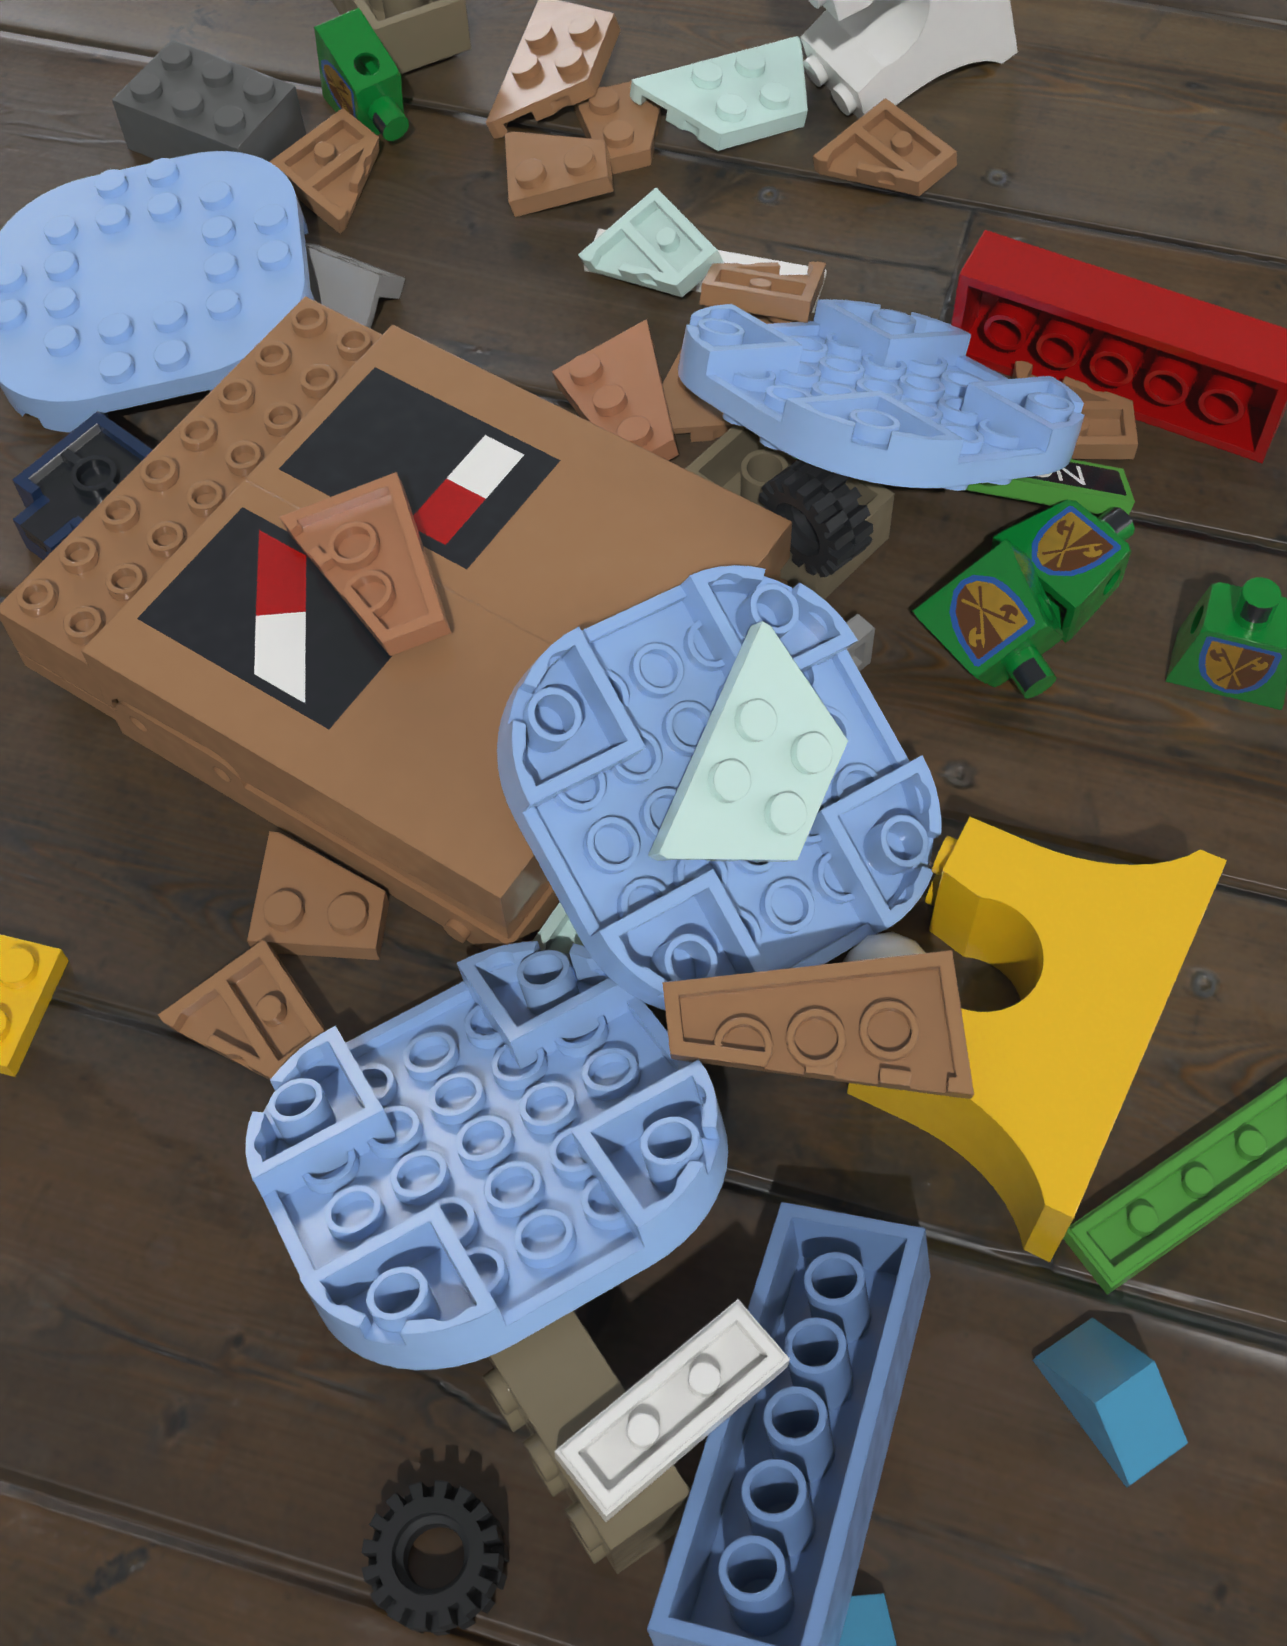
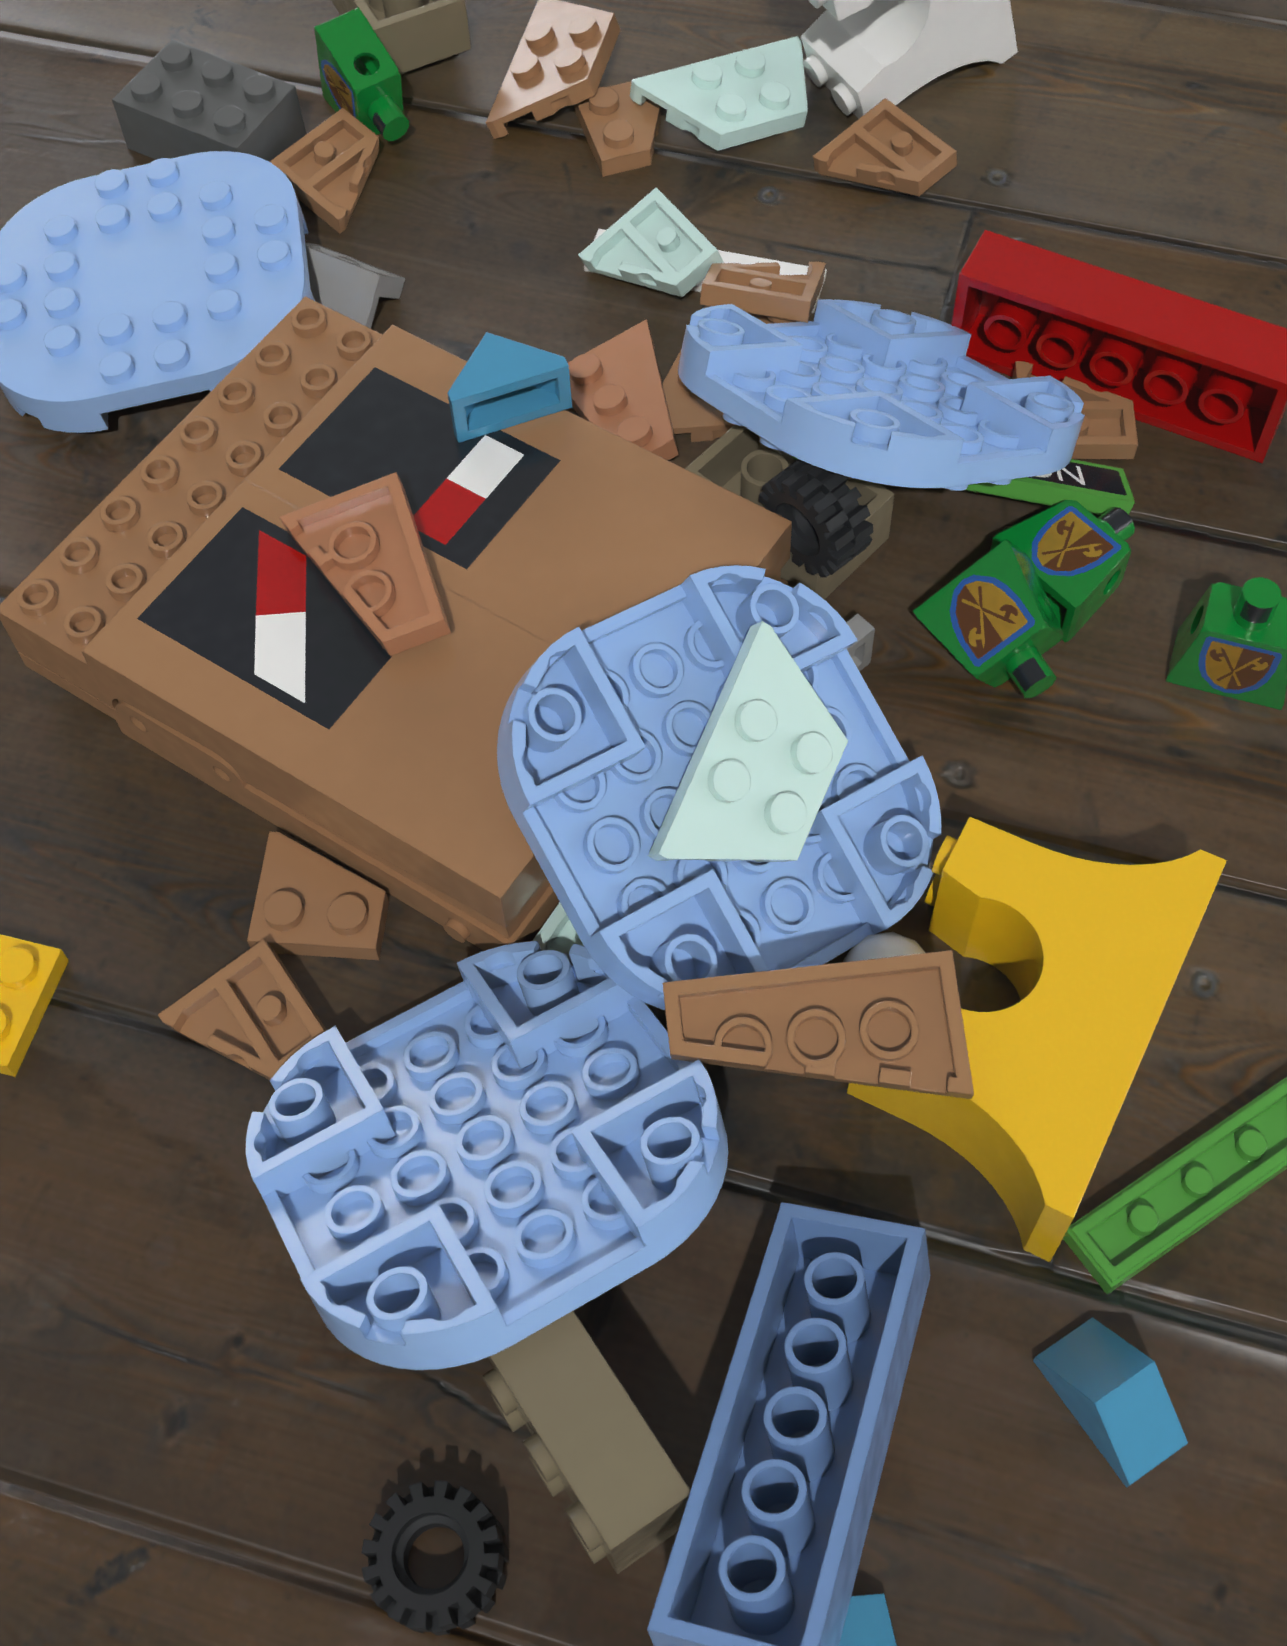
piece [12,411,152,560] -> none
medium nougat wing [505,132,613,217] -> none
white tile [555,1300,790,1522] -> none
none -> dark azure slope [447,332,572,443]

